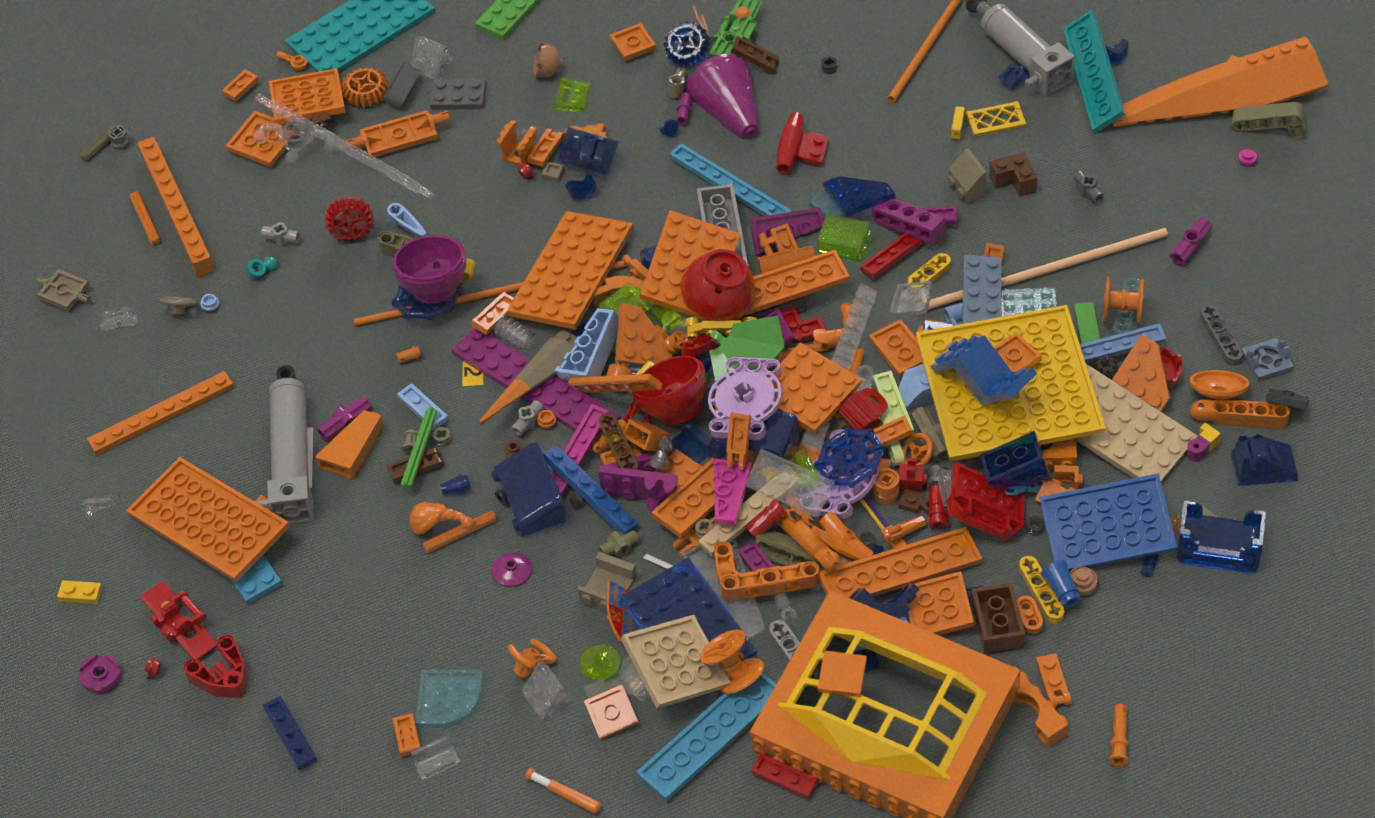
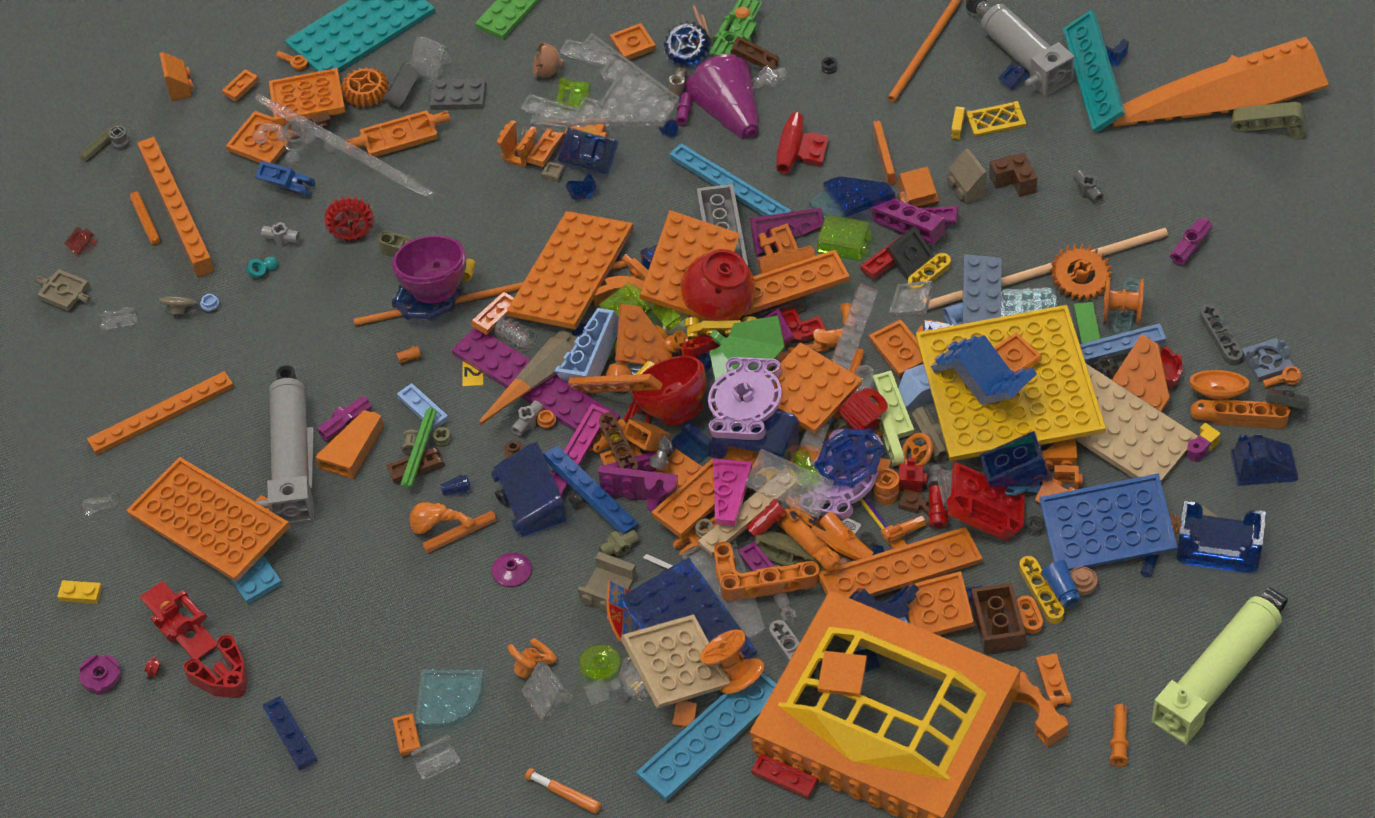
light blue piece [387,203,426,237] -> none
red plate [517,162,535,179] -> none
plate [584,684,639,740] -> none
orange hinge [726,412,751,470] -> none
orange plate [869,415,914,447] -> none
orange plate [984,243,1006,265] -> none
dark pink plate [1238,149,1257,166] -> none
none -> clear red bracket [64,226,97,255]
none -> orange slope [160,52,194,101]
none -> blue plate [255,161,316,196]
none -> clear wing [521,33,680,127]
none -> orange slope [672,701,698,727]
none -> clear axle [752,66,787,90]
none -> white sticker [842,518,861,533]
none -> orange tile [873,121,895,186]
none -> pearl dark grey plate [886,227,934,279]
none -> orange plate [896,166,939,208]
none -> orange gear [1050,243,1113,301]
none -> yellowish green piece [1151,587,1288,745]
none -> orange plate [1262,366,1302,388]

